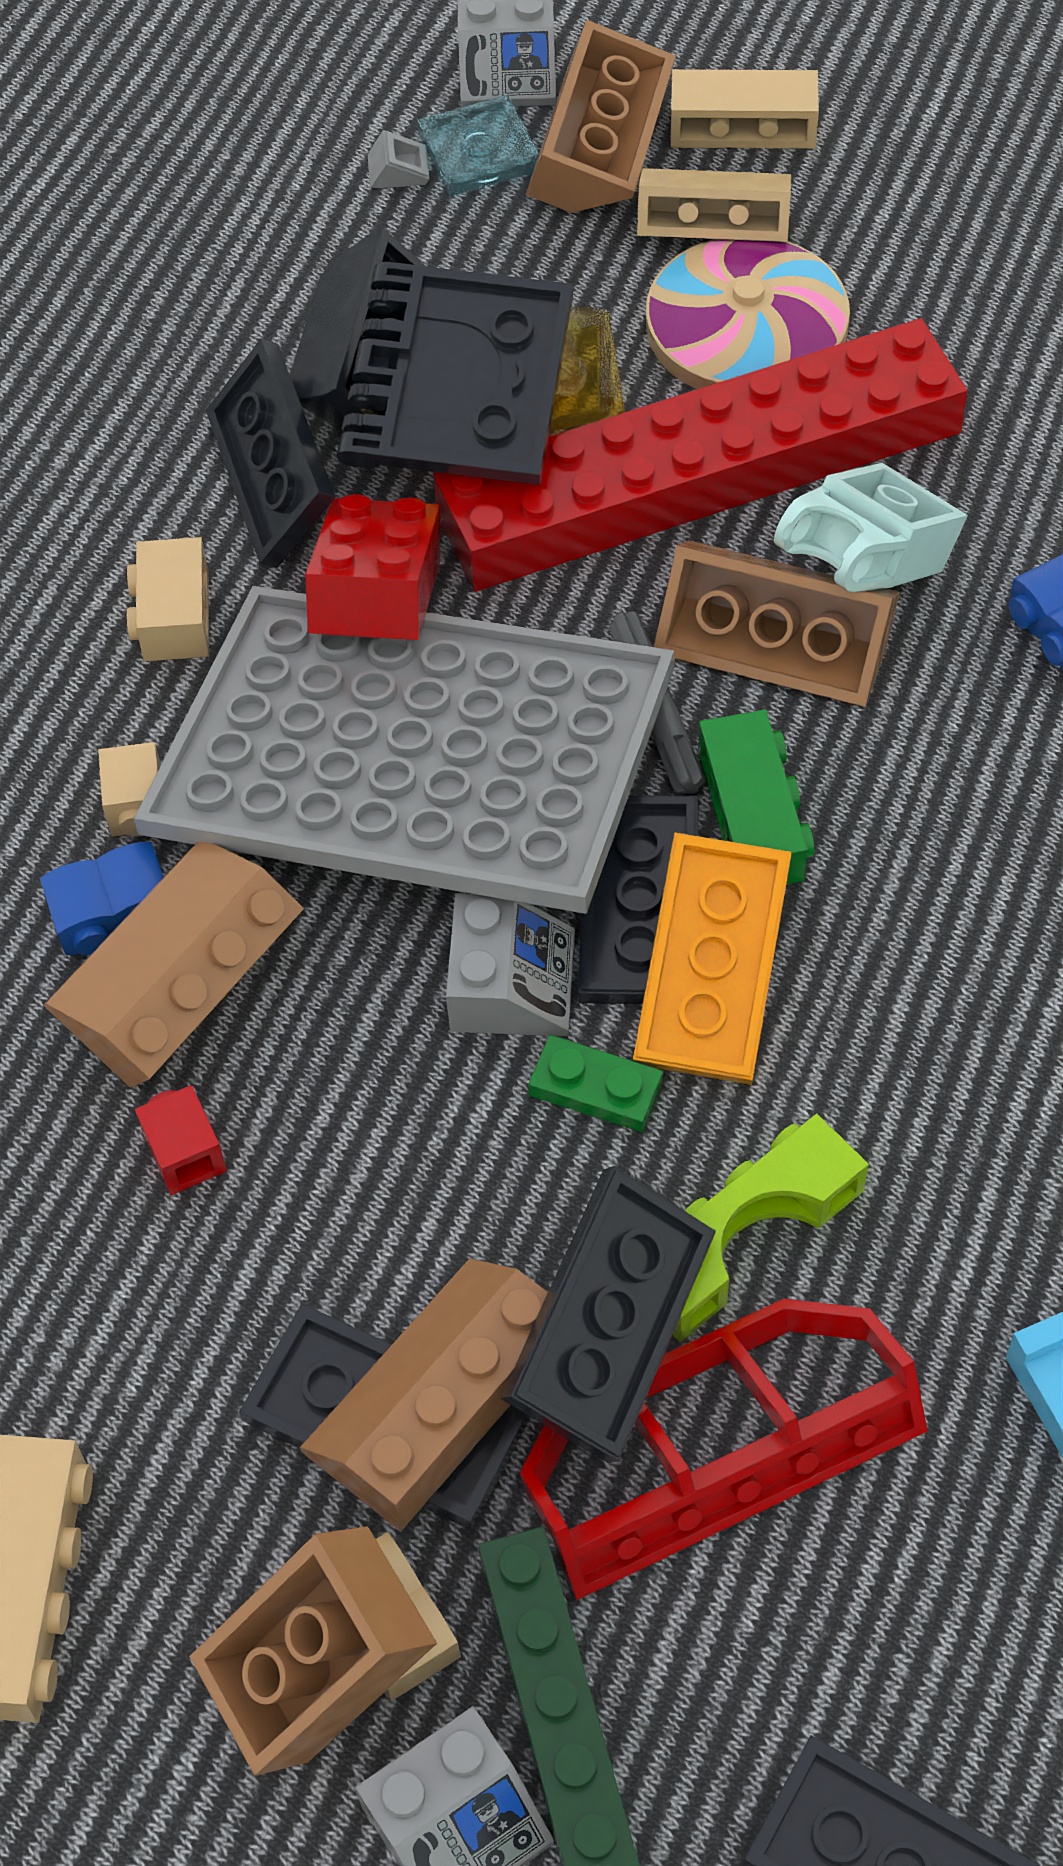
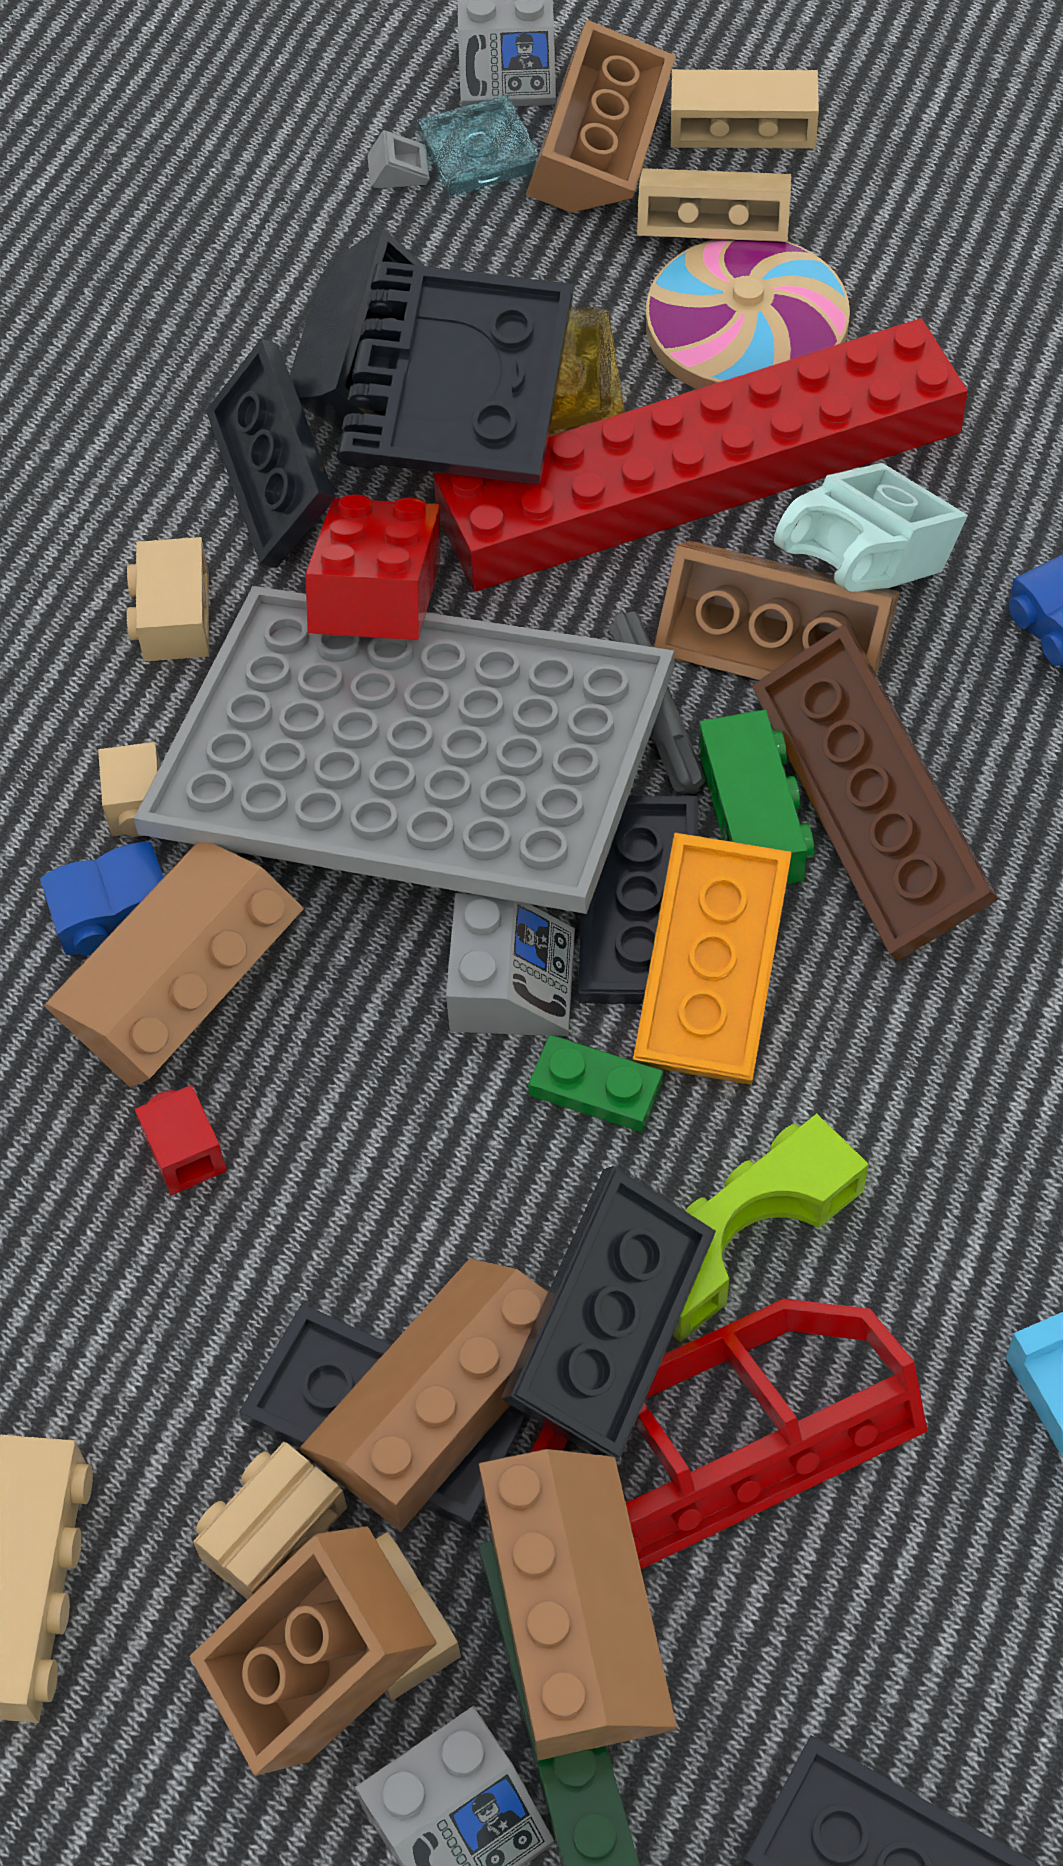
none -> tan brick [193,1442,347,1600]
none -> medium nougat slope [479,1449,677,1760]
none -> reddish brown plate [752,624,999,961]

